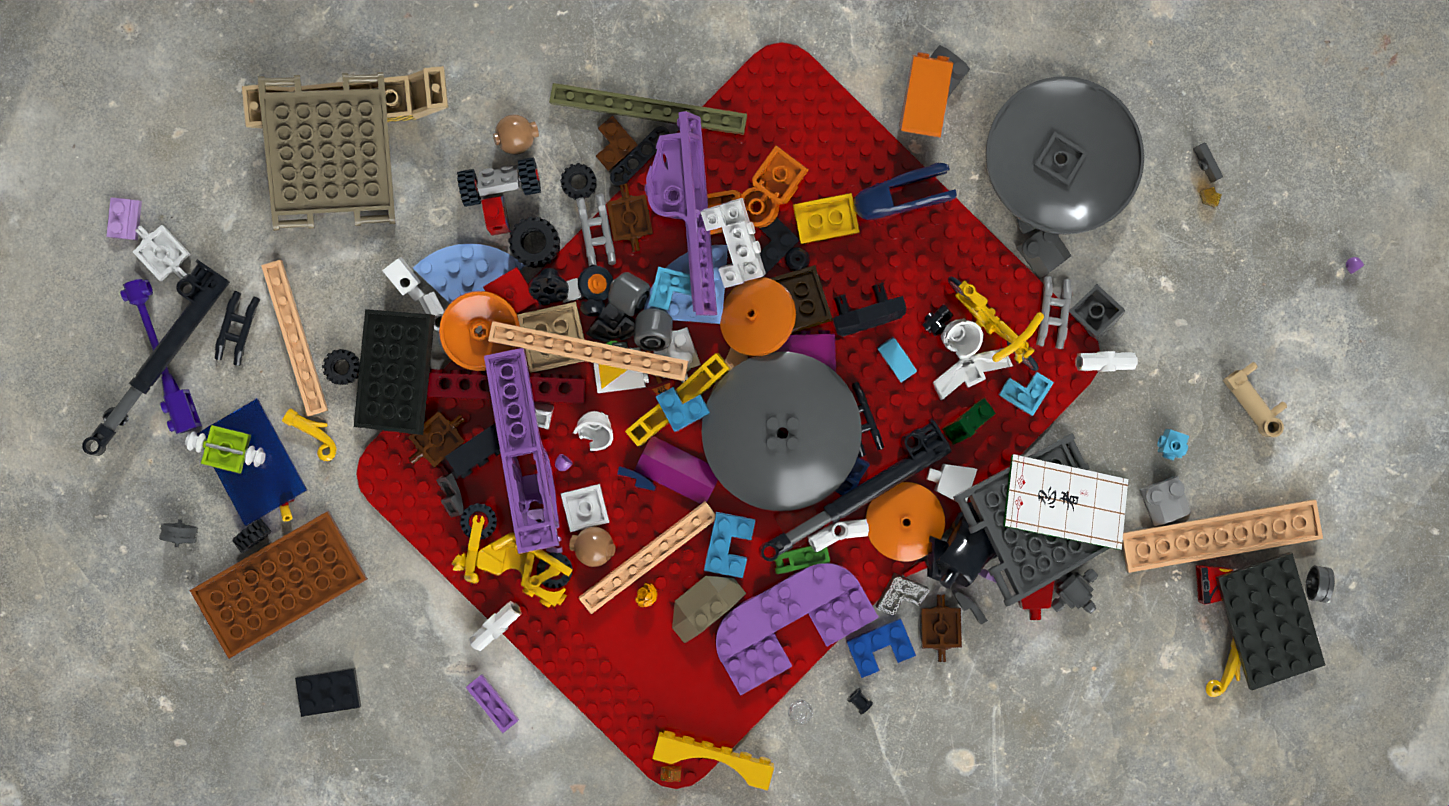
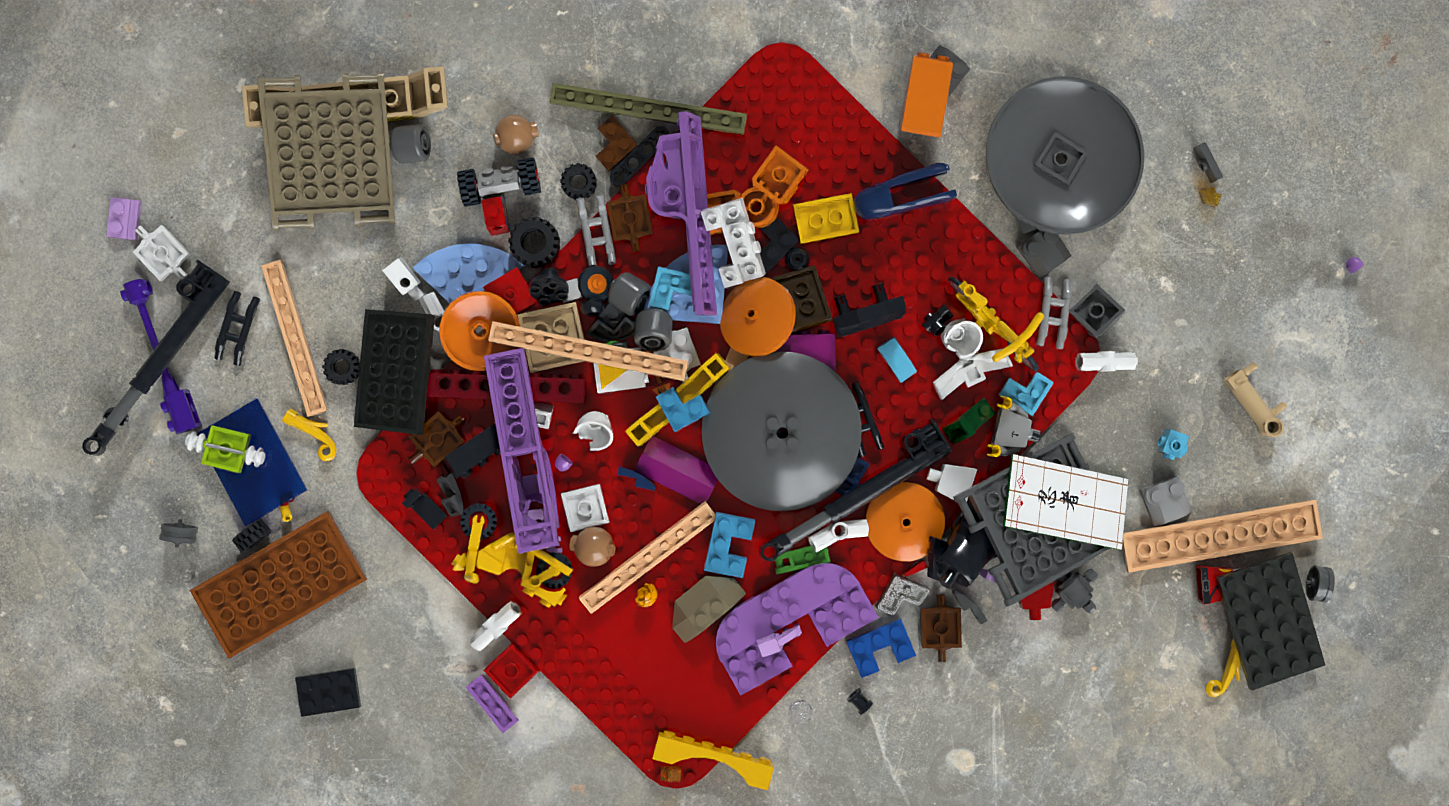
none -> dark grey head [389,124,431,164]
none -> black bracket [402,488,447,529]
none -> red plate [483,642,540,699]
none -> lavender piece [756,623,802,657]
none -> light grey torso [987,395,1041,457]

